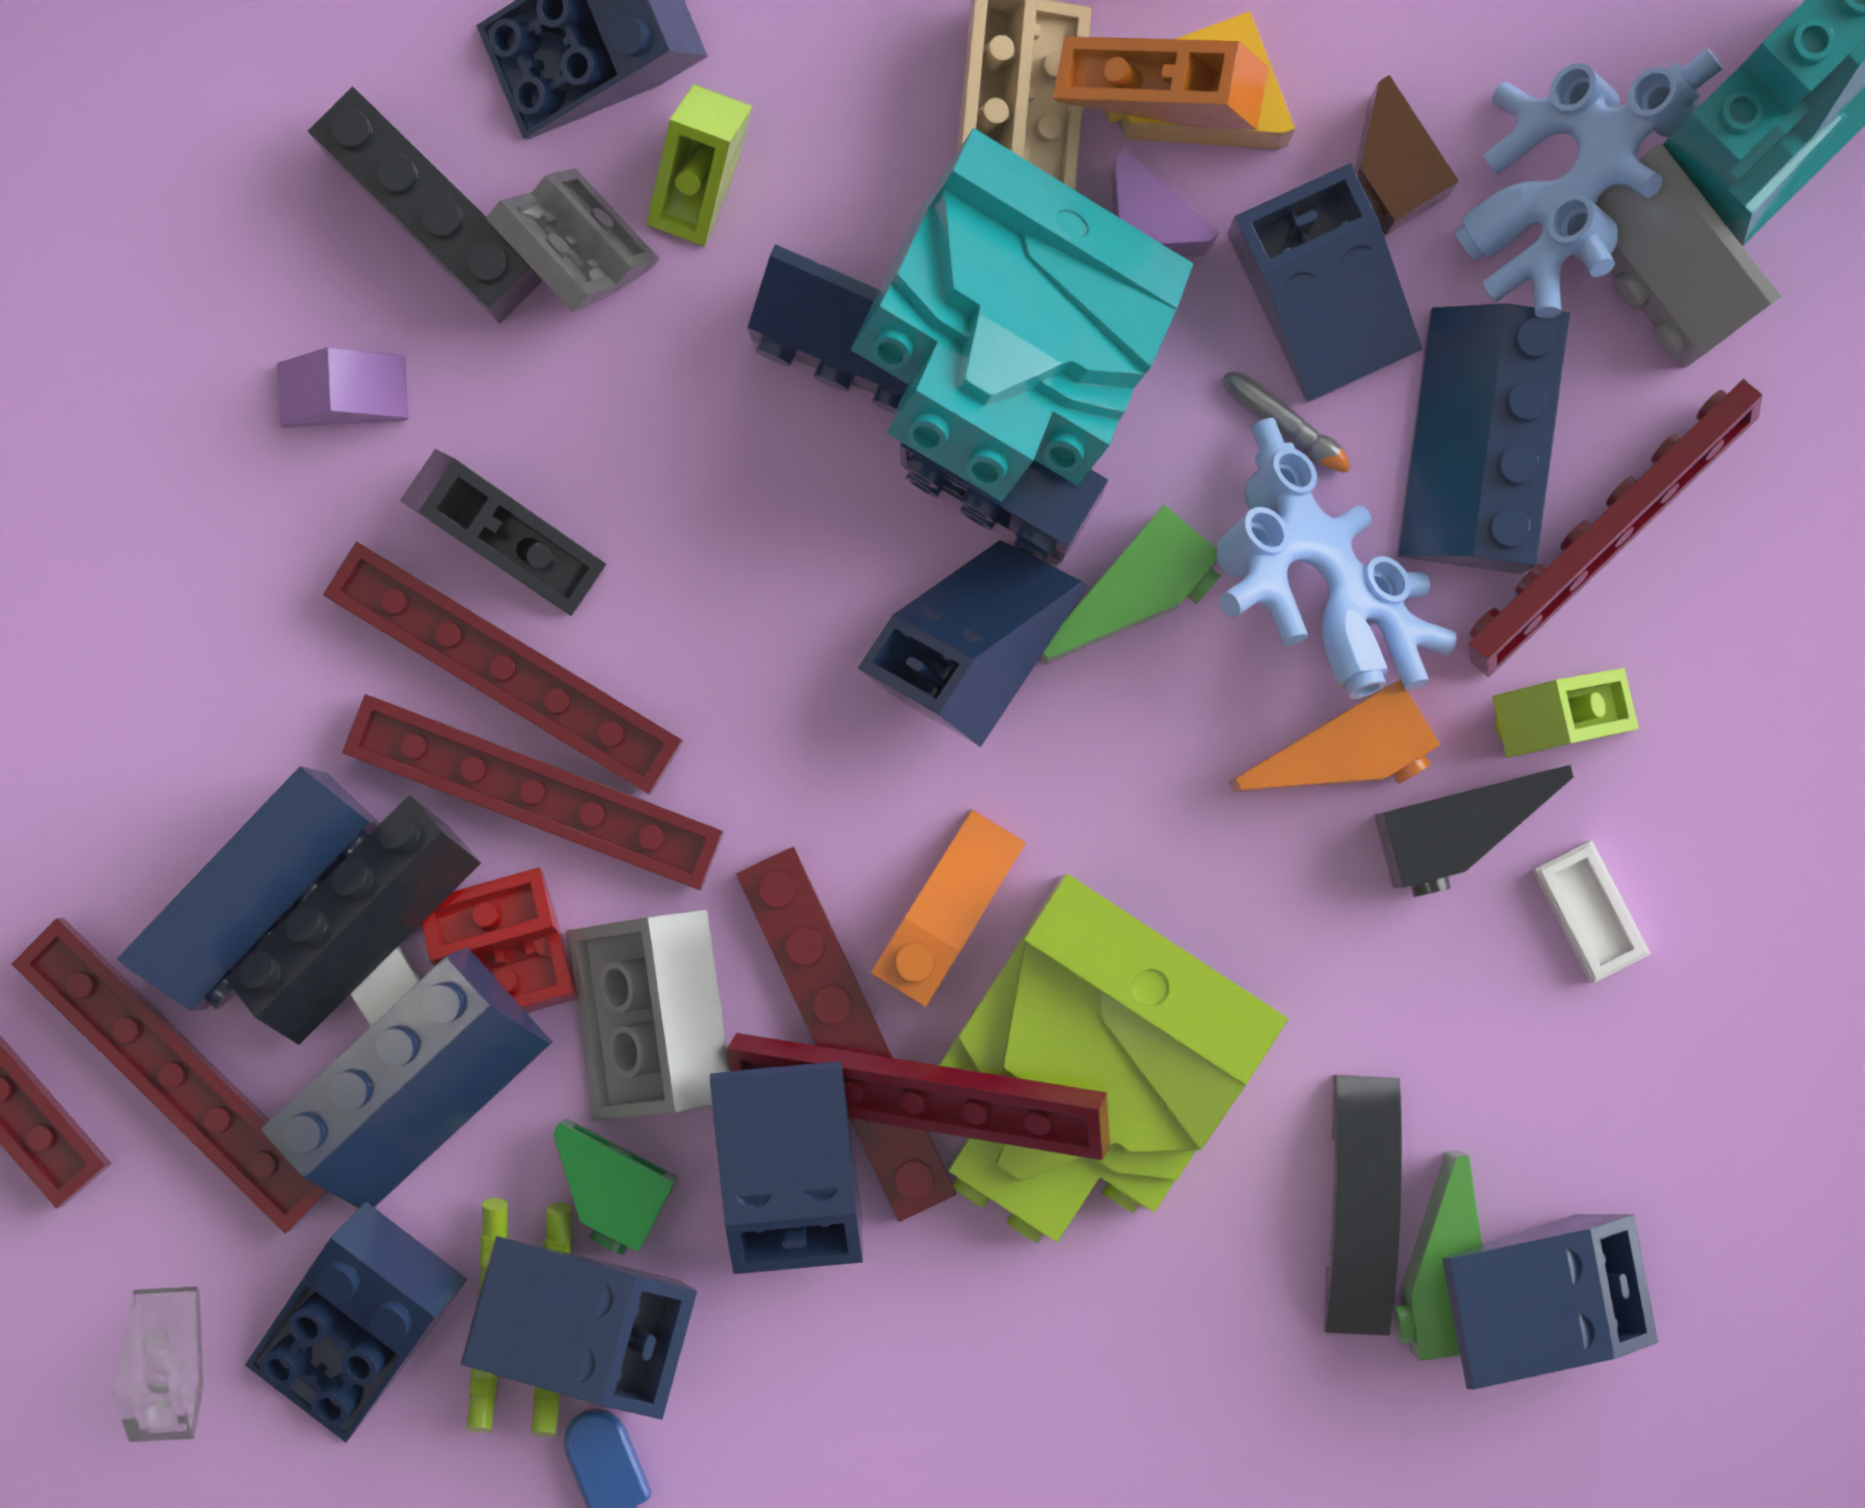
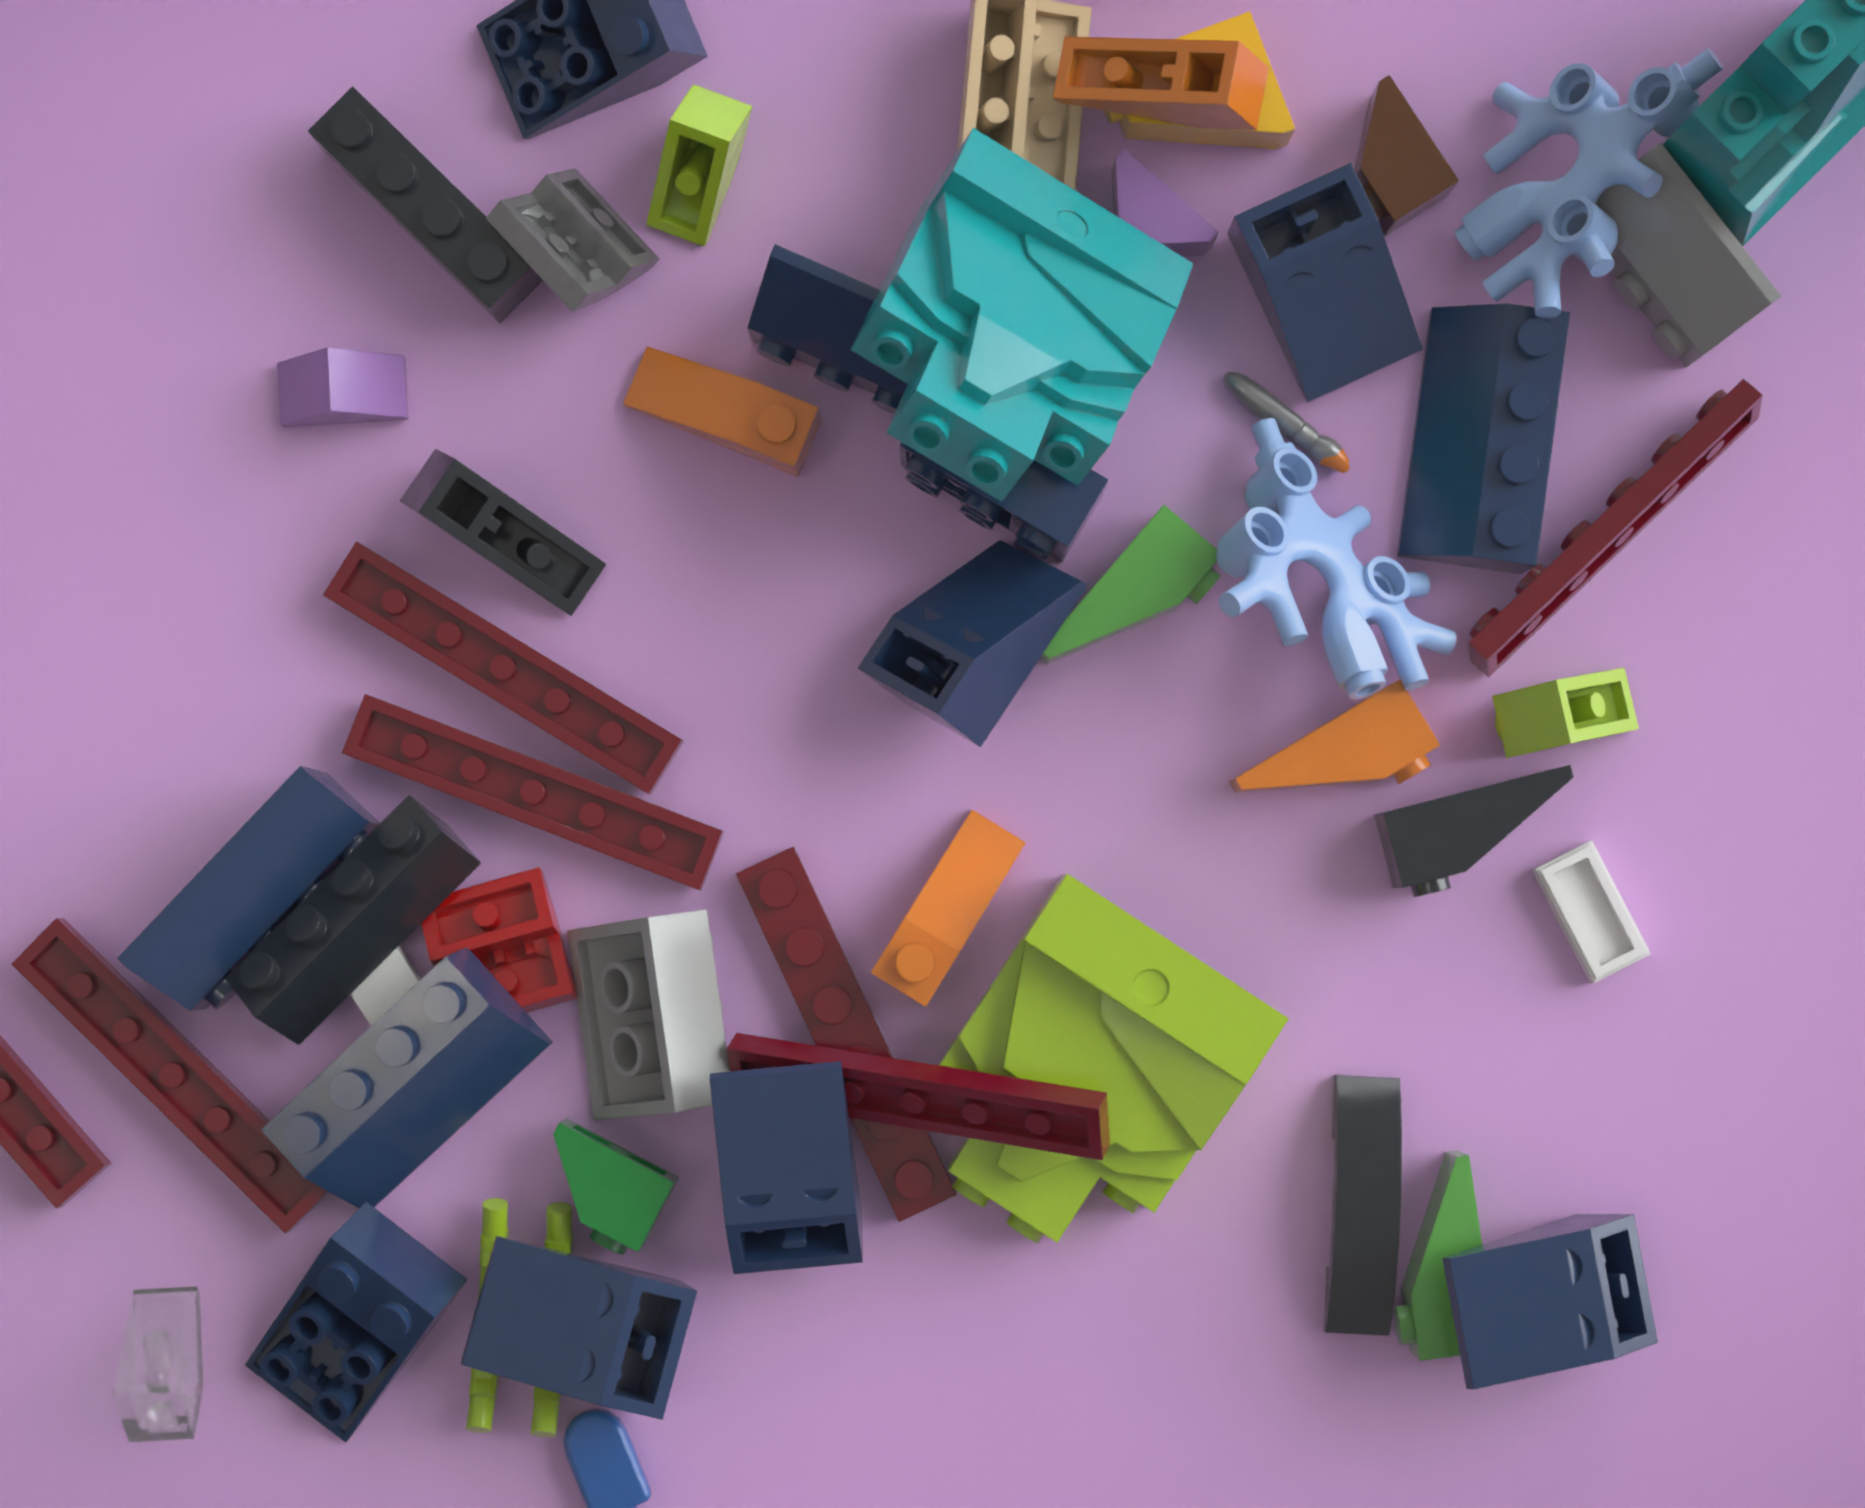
none -> orange slope [623,346,822,477]

